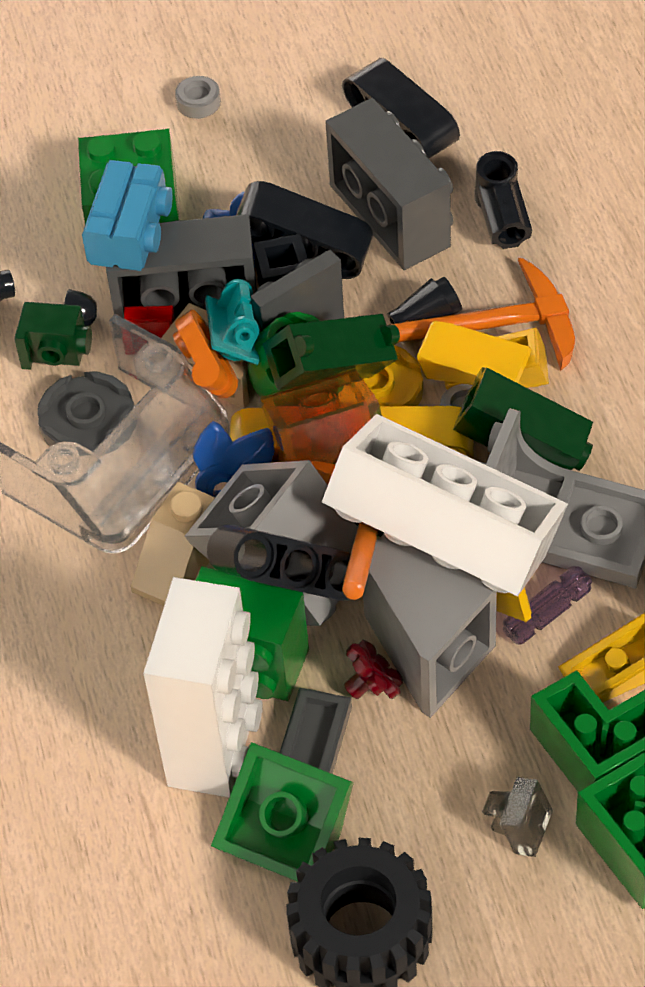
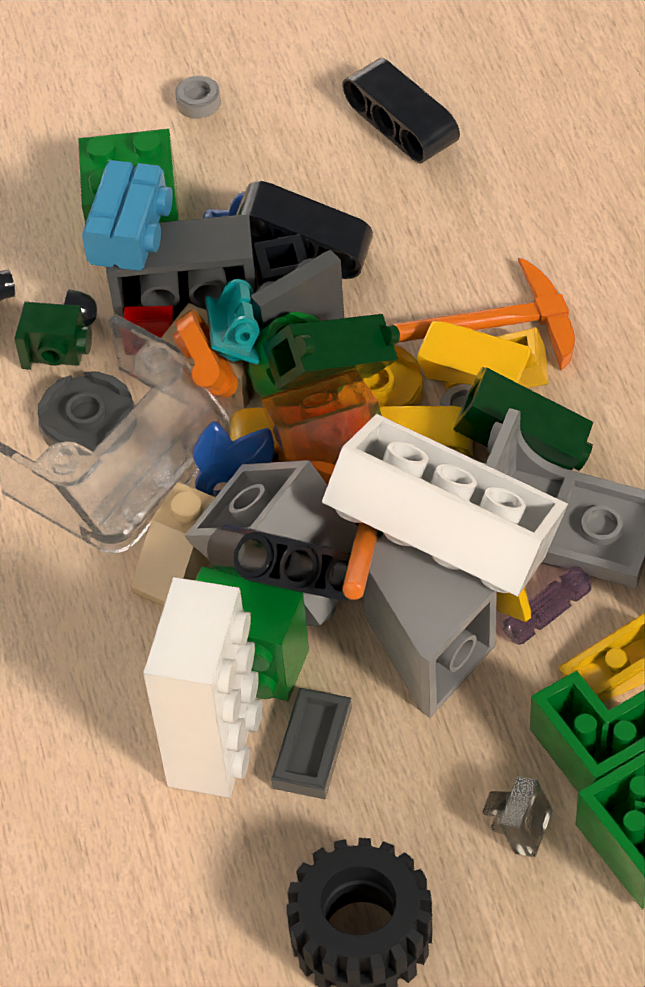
green slope [211,742,354,881] -> none
dark grey brick [325,98,453,270] -> none
dark red plant [344,640,404,699] -> none
black cone [387,277,462,324] -> none
black piece [475,151,532,249] -> none

